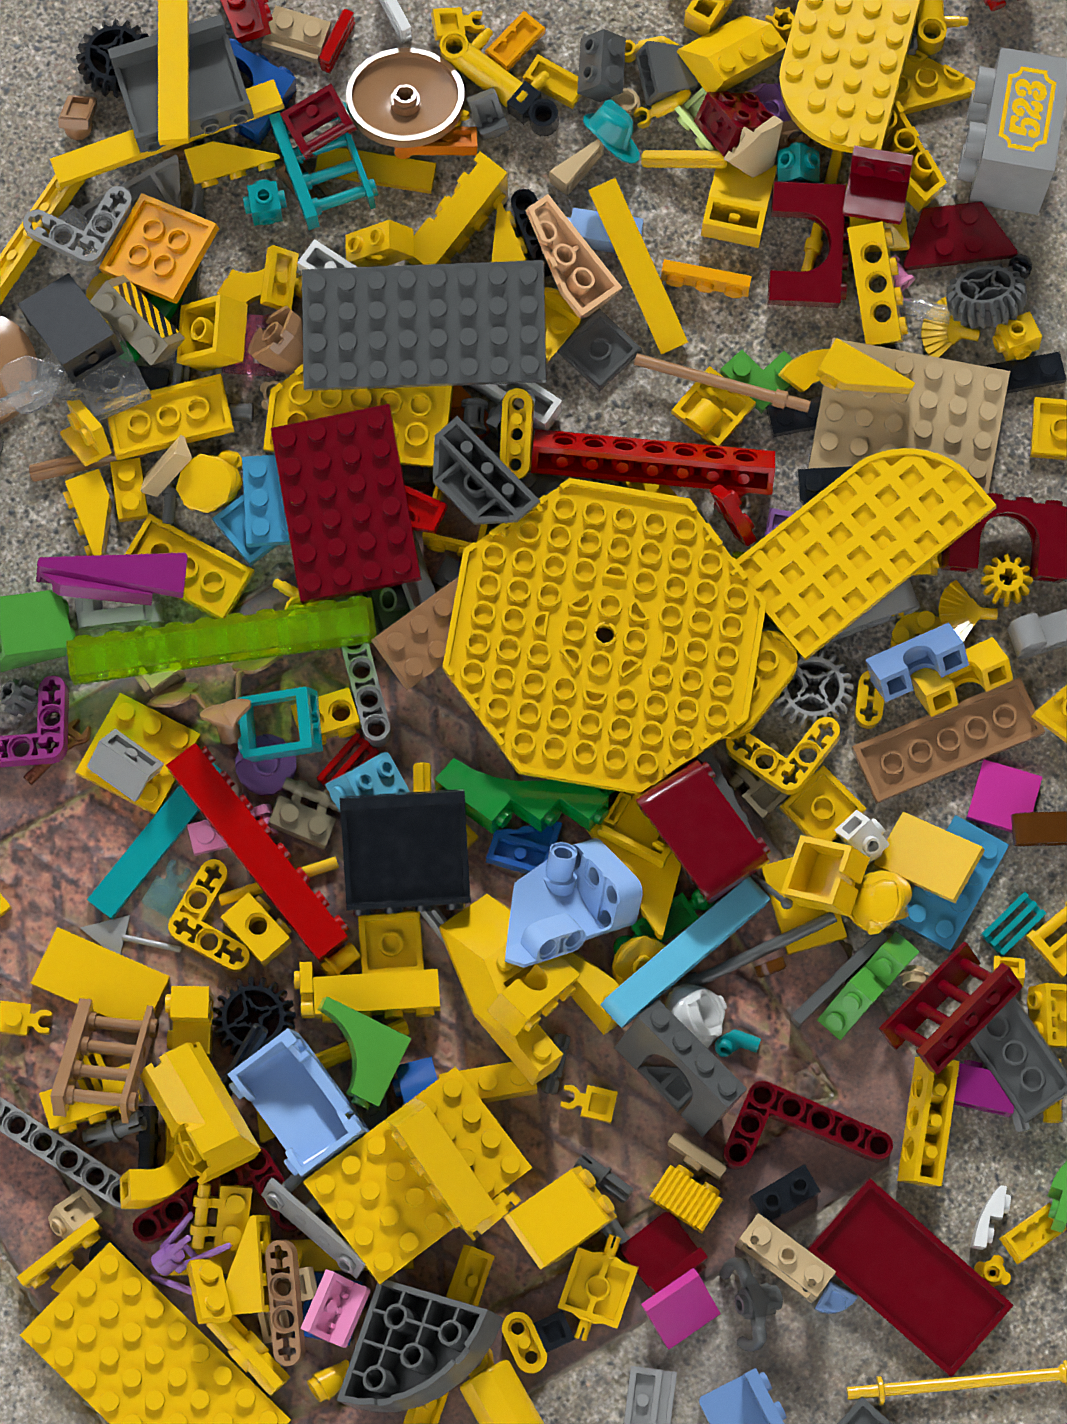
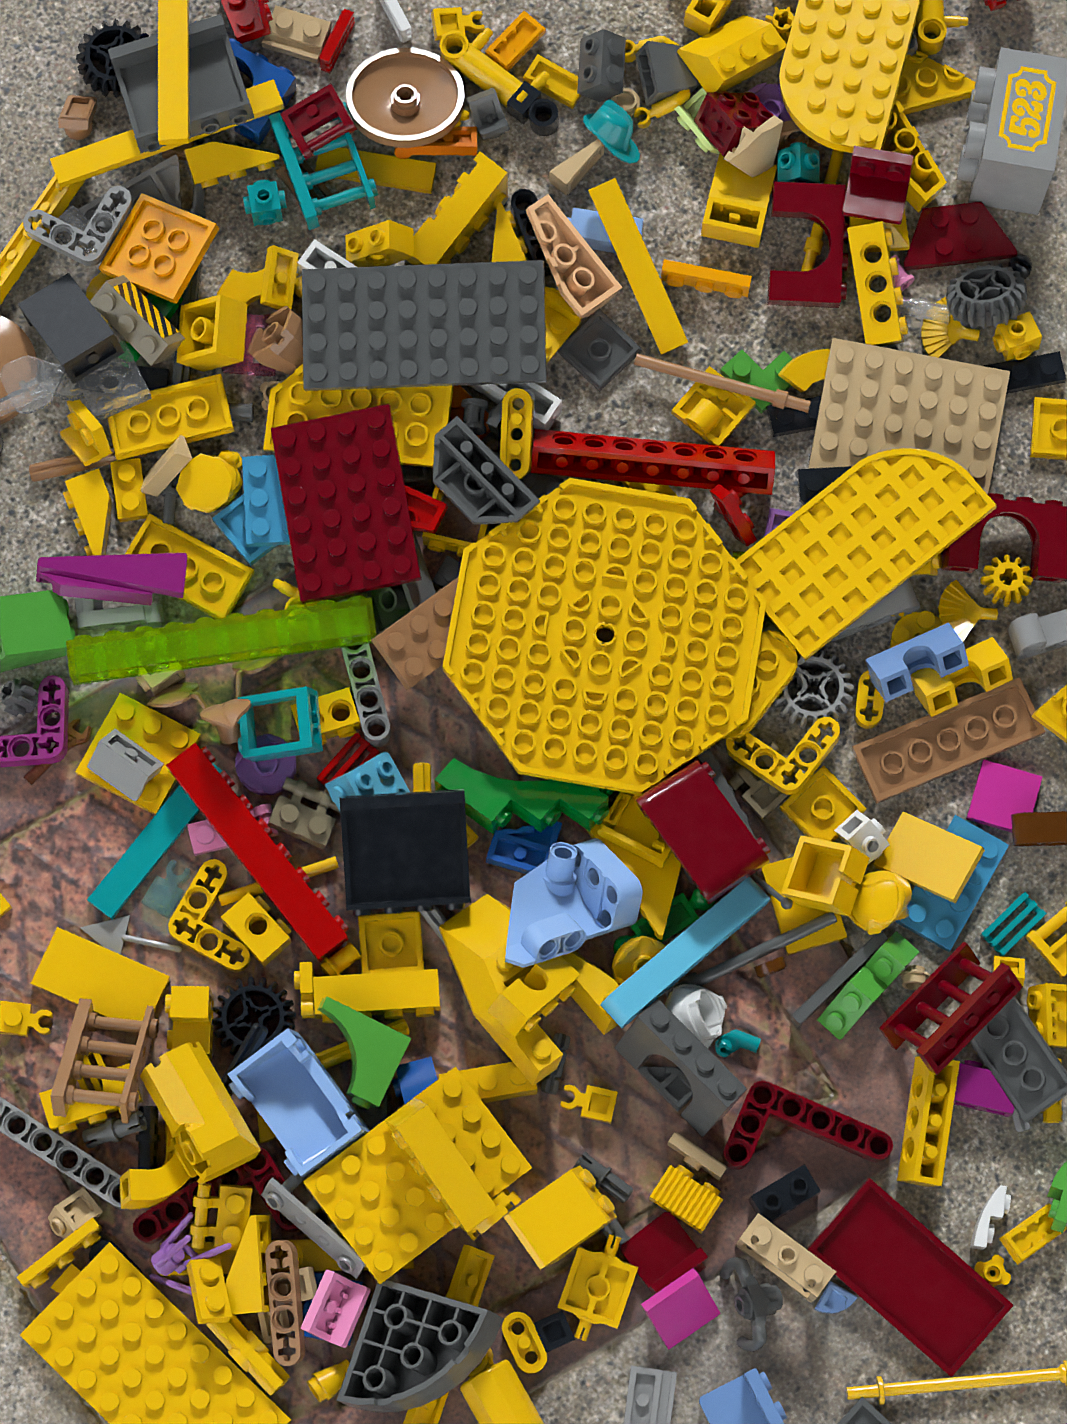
yellow axle [641,150,728,168] -> none
yellow slope [816,338,915,394] -> none

